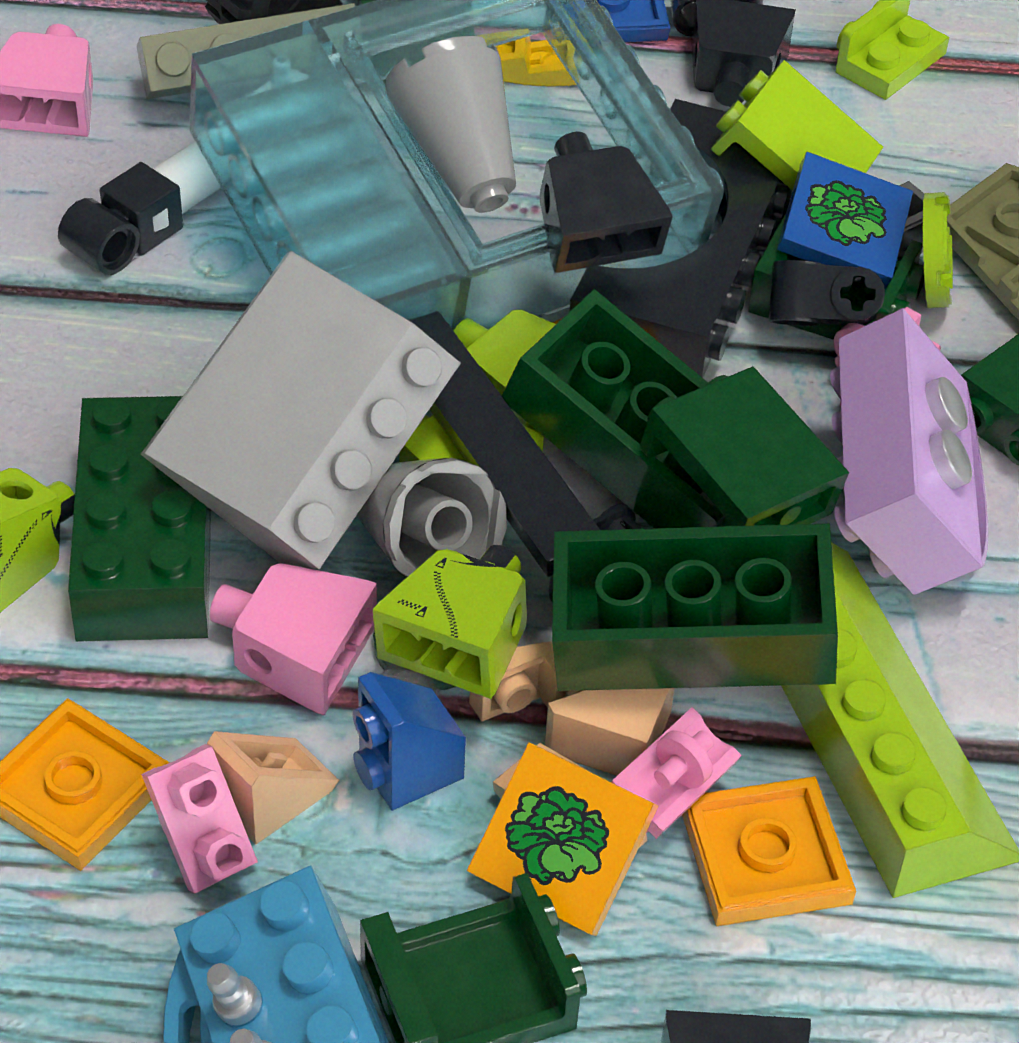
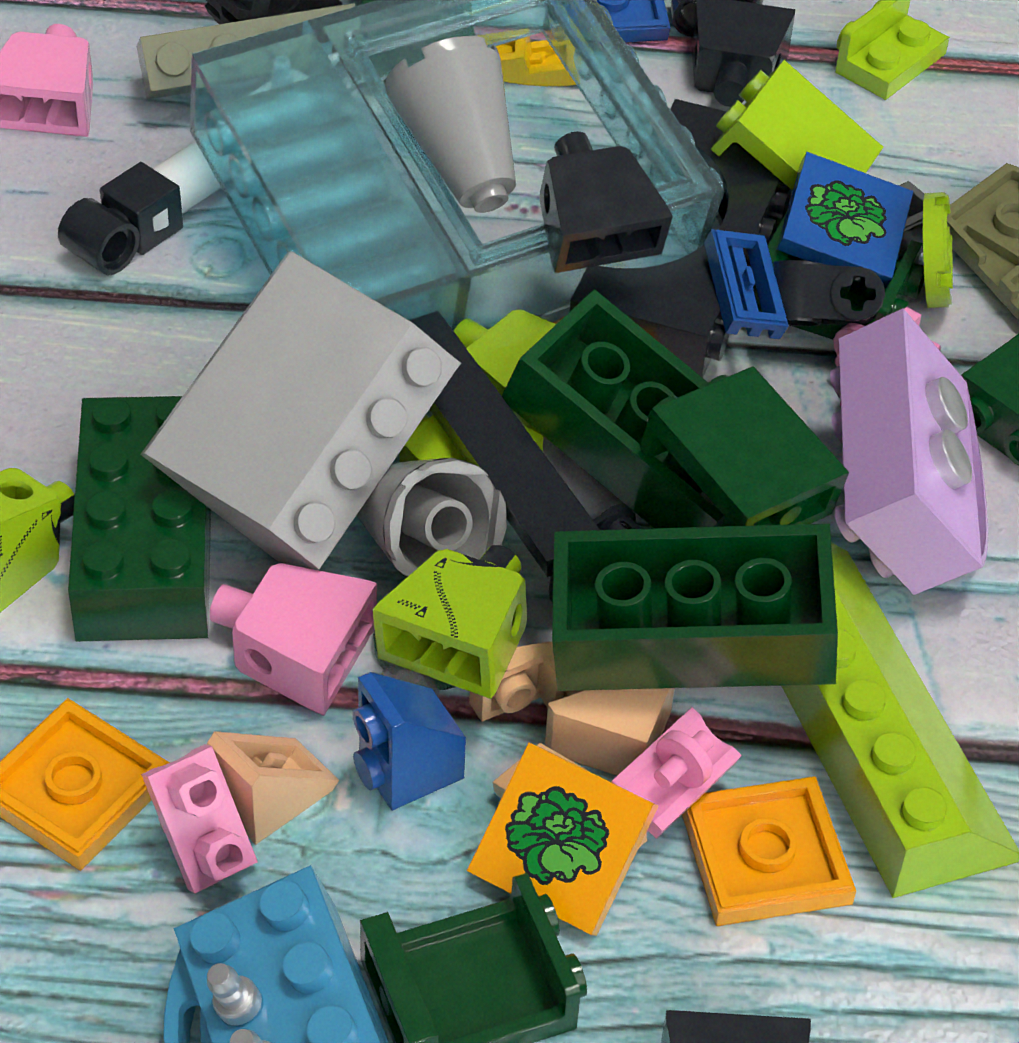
none -> blue tile [704,229,789,339]

